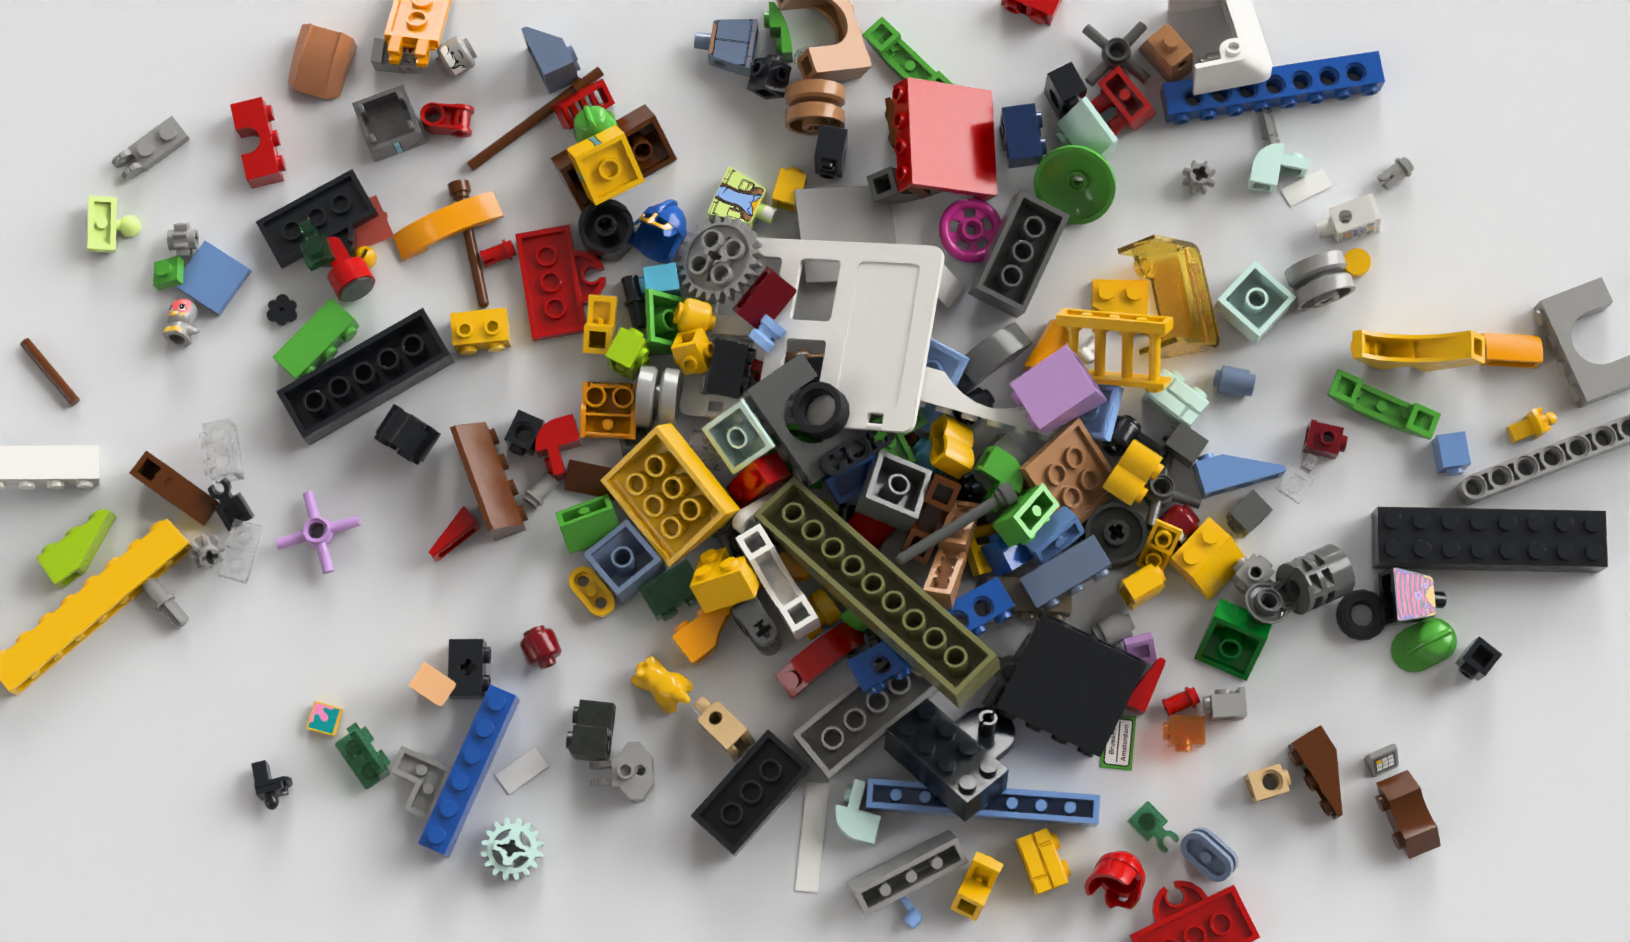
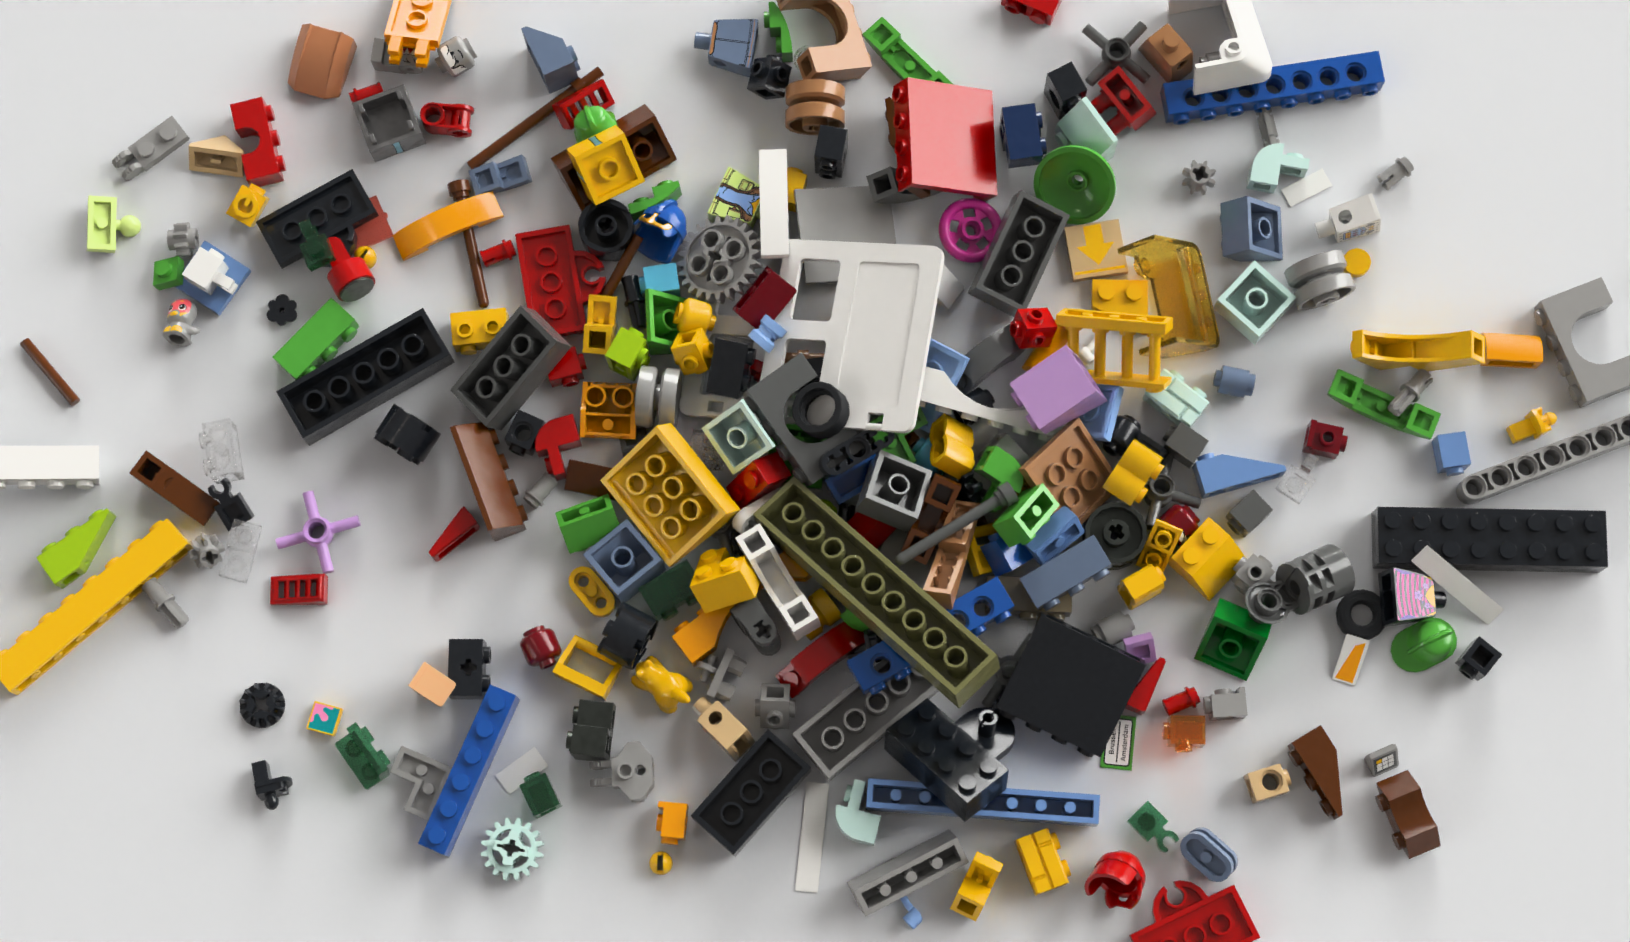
none -> white brick [182,247,238,295]
none -> tan slope [189,135,244,178]
none -> yellow brick [226,183,270,227]
none -> black gear [239,682,285,728]
none -> red slope [270,574,328,605]
none -> red pin [349,82,383,103]
none -> dark grey brick [450,305,572,430]
none -> sand blue slope [468,154,532,196]
none -> clear green brick [519,771,562,819]
none -> red brick [548,346,587,388]
none -> yellow tile [552,635,623,701]
none -> black brick [597,602,659,669]
none -> reddish brown bar [601,233,644,296]
none -> bright green slope [628,180,682,222]
none -> yellow hinge [649,851,673,875]
none -> light orange brick [656,801,689,845]
none -> light grey hips [696,647,747,701]
none -> light grey brick [755,683,796,729]
none -> white slope [759,149,789,259]
none -> red brick [1009,307,1057,349]
none -> tan tile [1064,219,1128,282]
none -> sand blue slope [1220,196,1283,262]
none -> sticker [1332,634,1370,686]
none -> light grey axle [1388,369,1433,416]
none -> white sticker [1411,545,1504,625]

